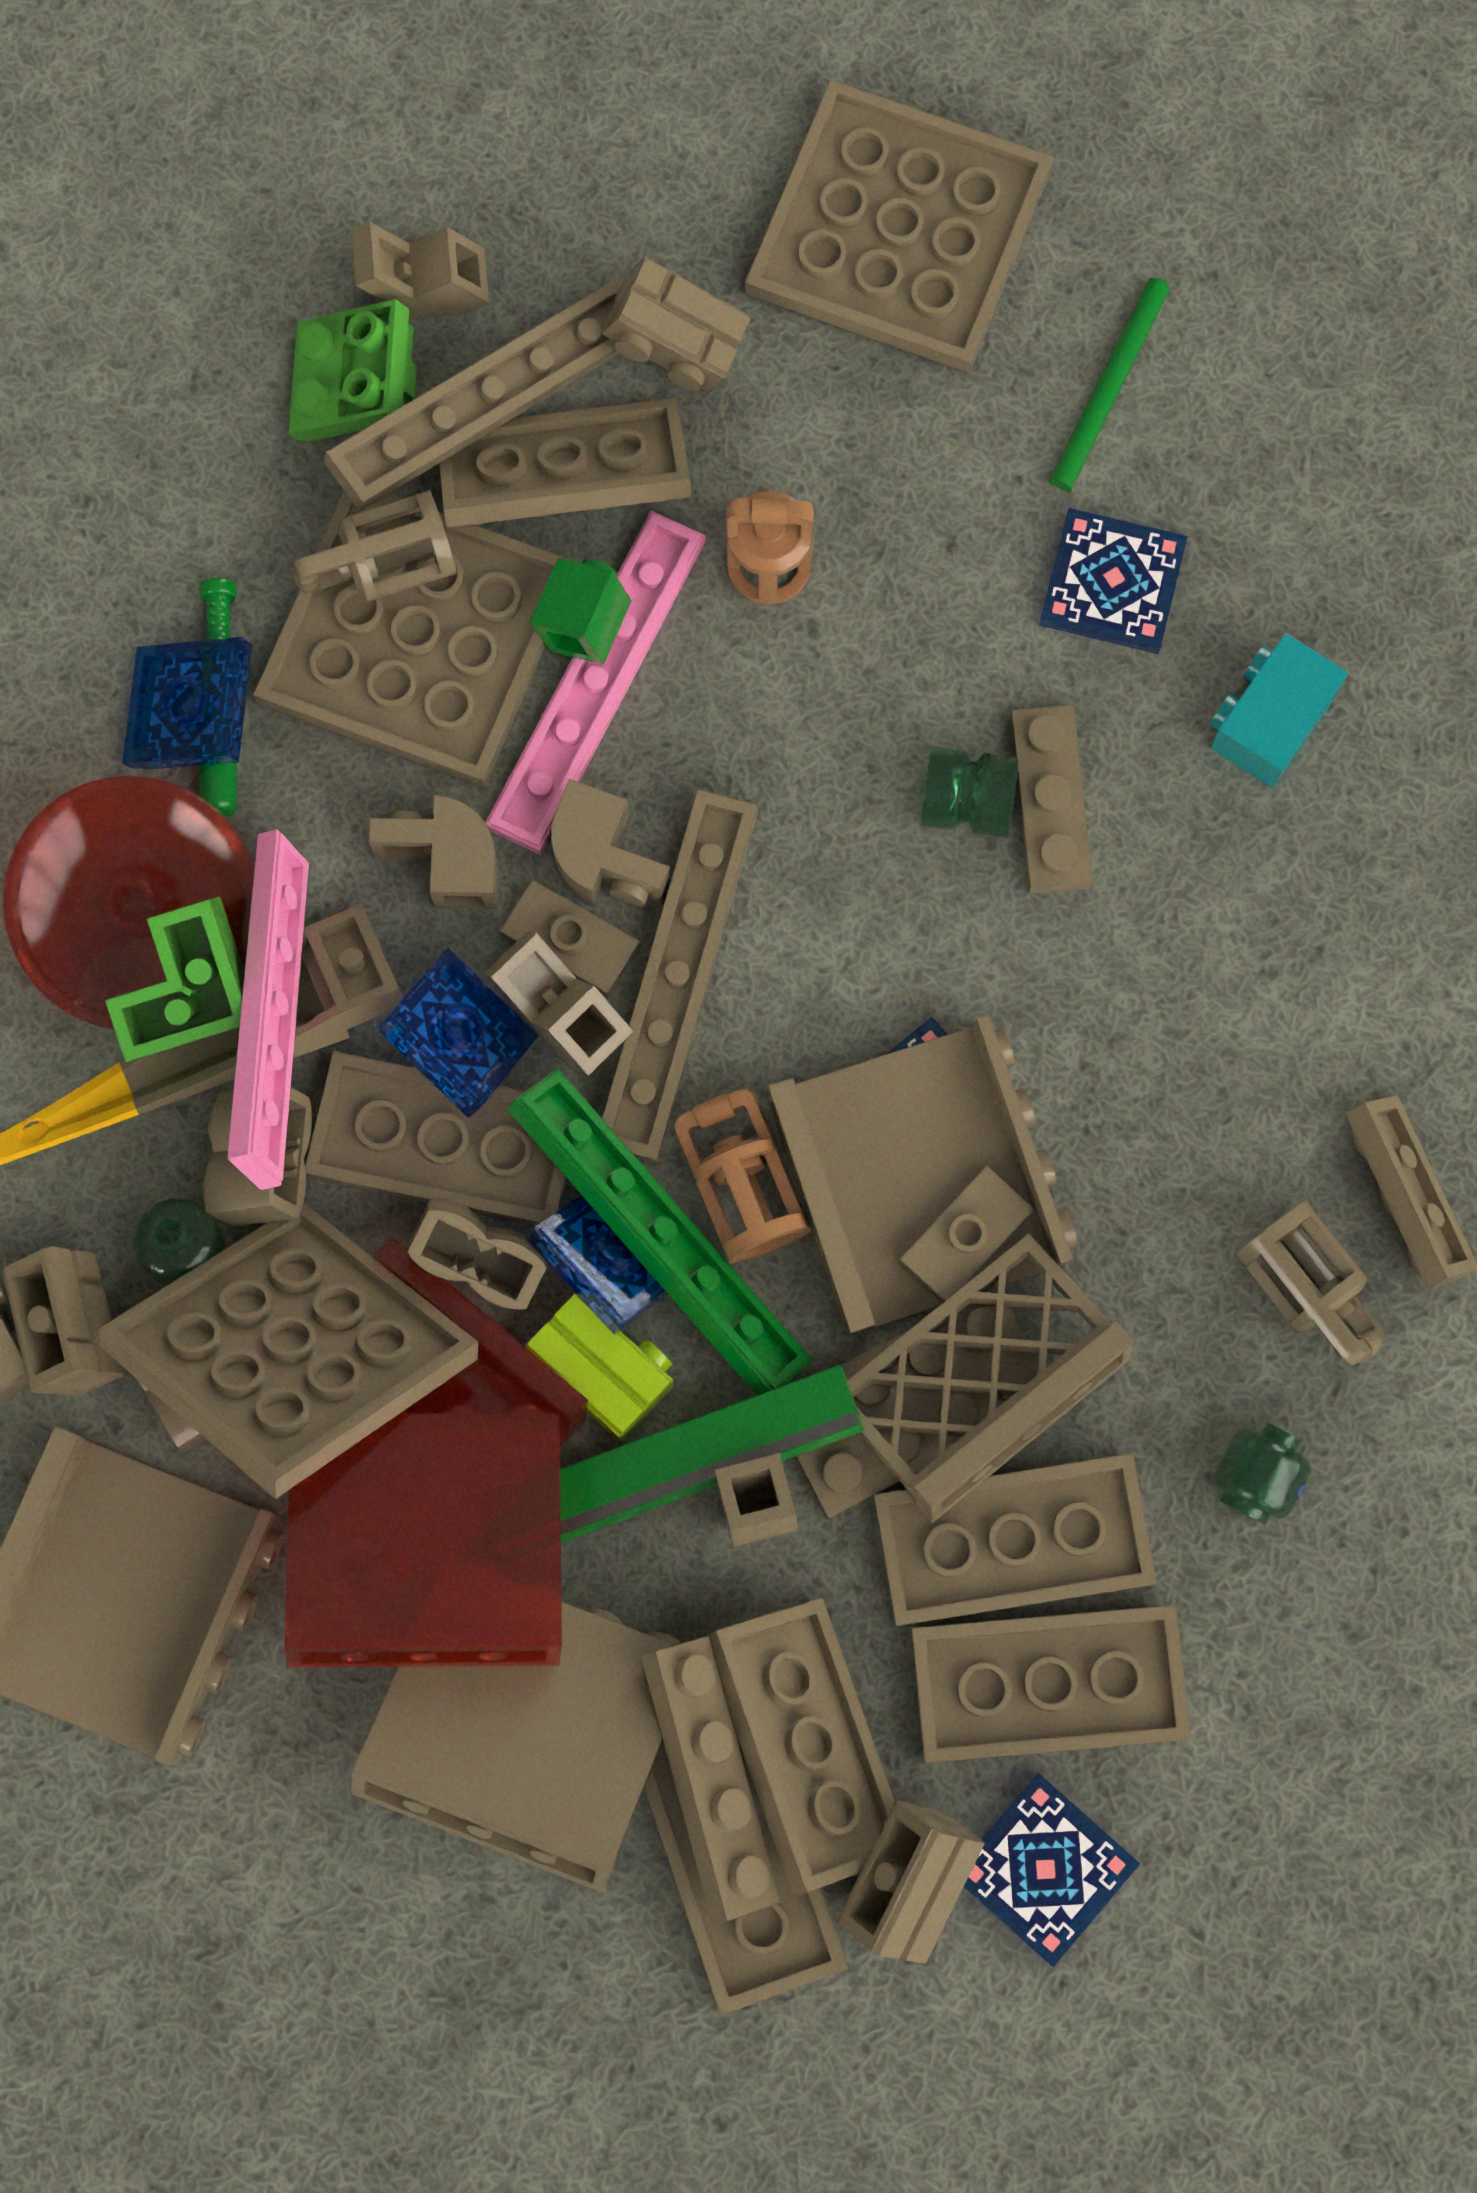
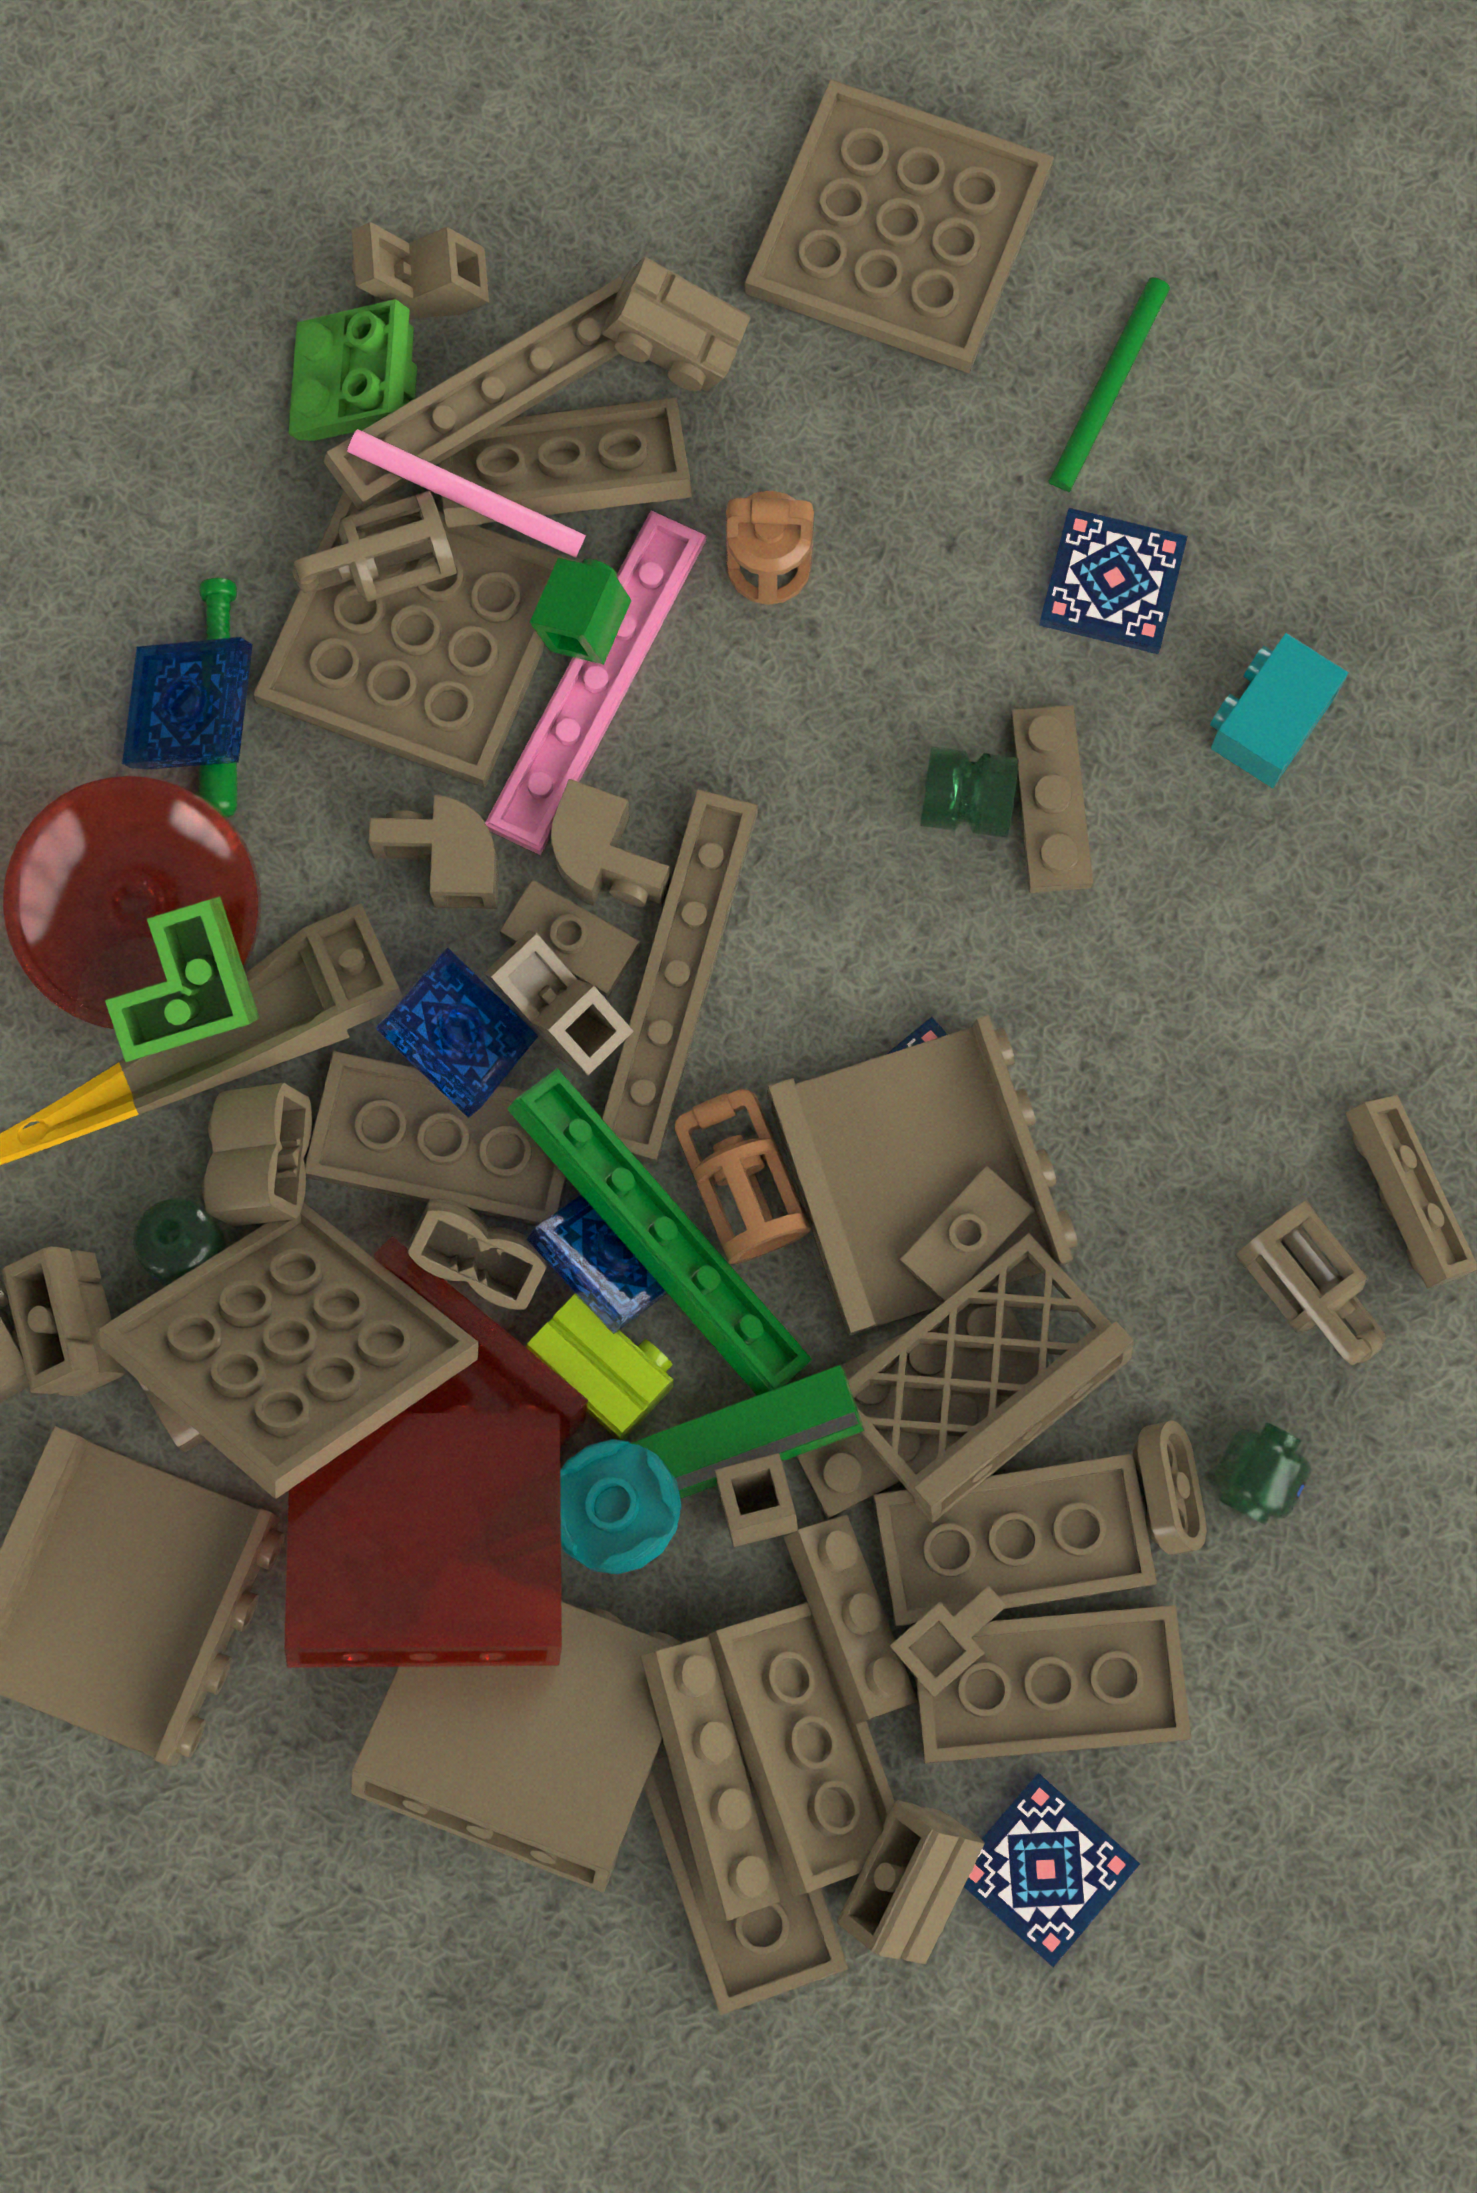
bright pink tile [227,829,309,1190] -> none
none -> bright pink bar [347,429,586,558]
none -> teal tile [547,1439,682,1575]
none -> dark tan plate [783,1515,918,1725]
none -> dark tan plate [890,1586,1006,1697]
none -> dark tan plate [1133,1420,1207,1555]

